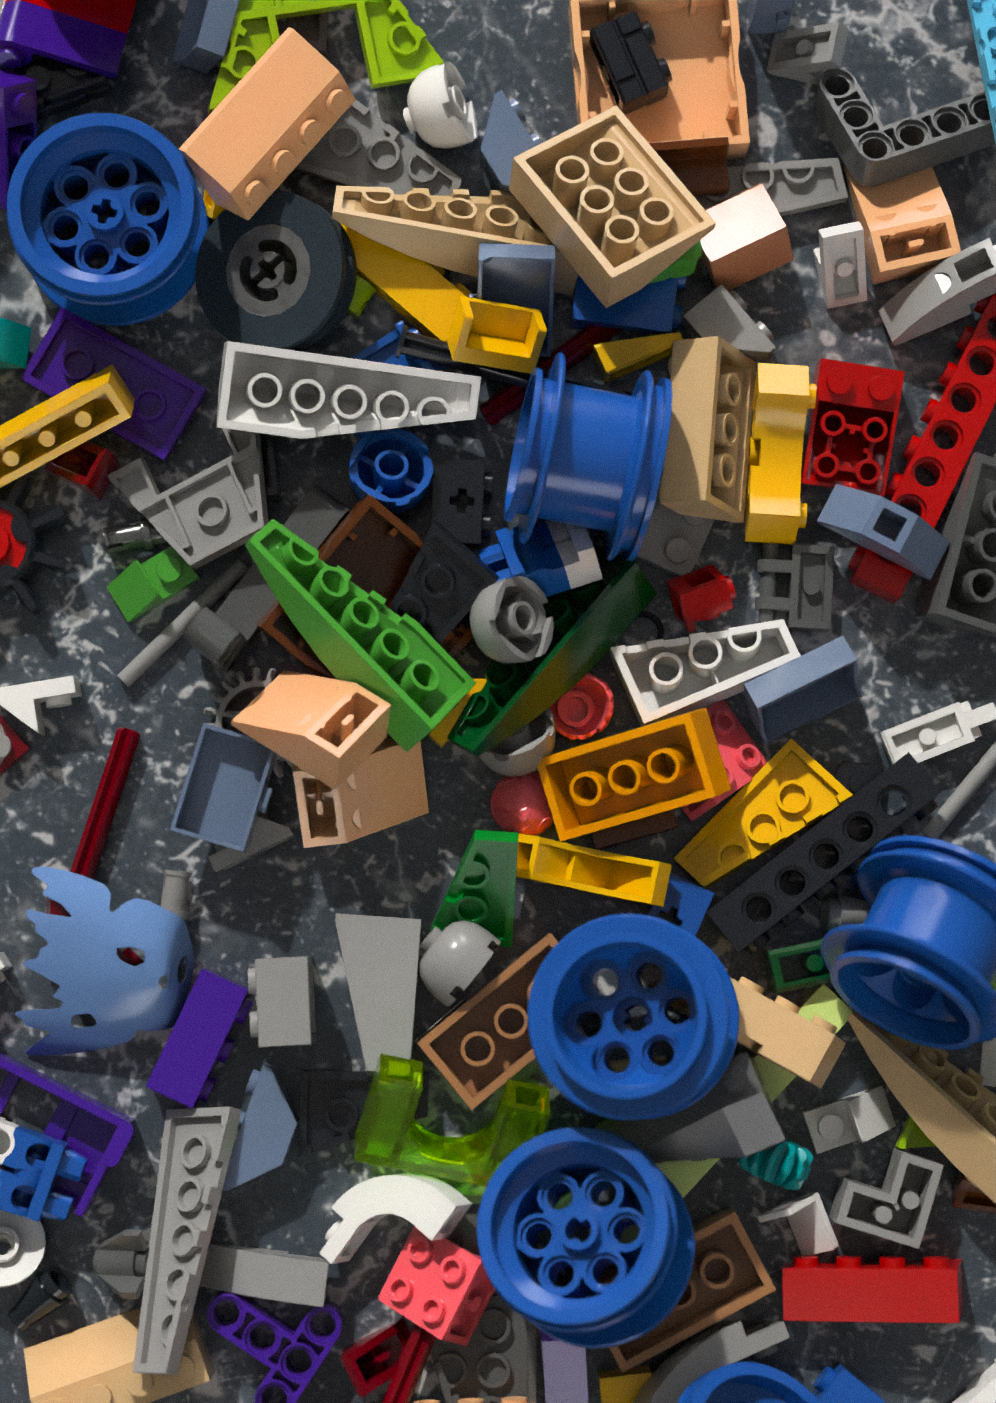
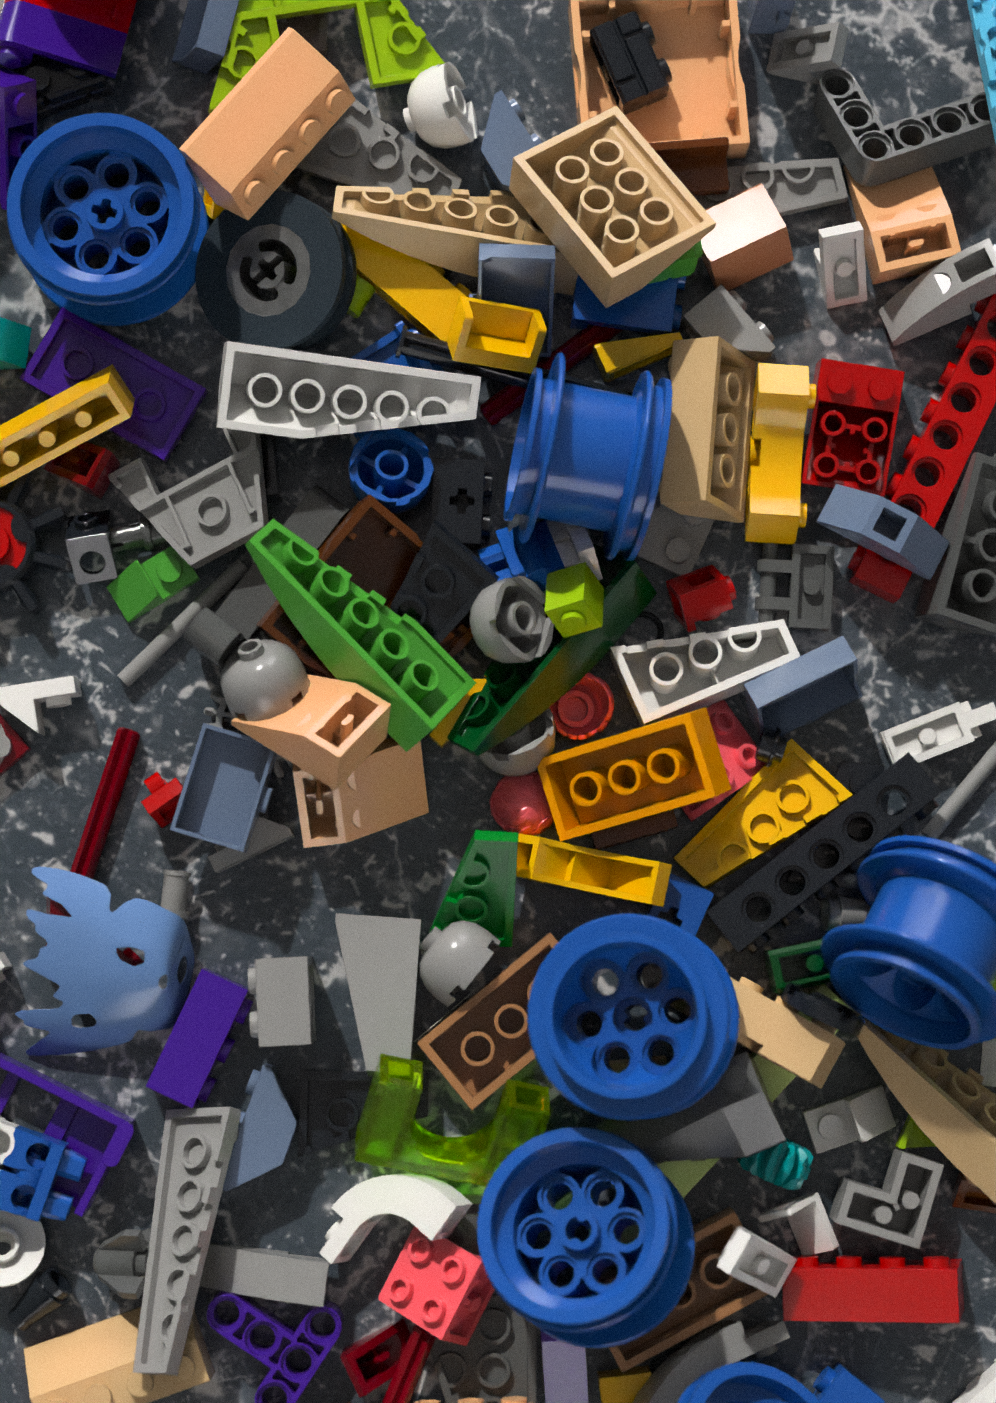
none -> black bracket [65,510,118,585]
none -> red tile [141,772,183,828]
none -> light grey cylinder [220,639,310,721]
none -> lime brick [545,562,604,638]
none -> white slope [717,1225,797,1298]
none -> black plate [755,727,788,768]
none -> black tile [780,982,865,1036]

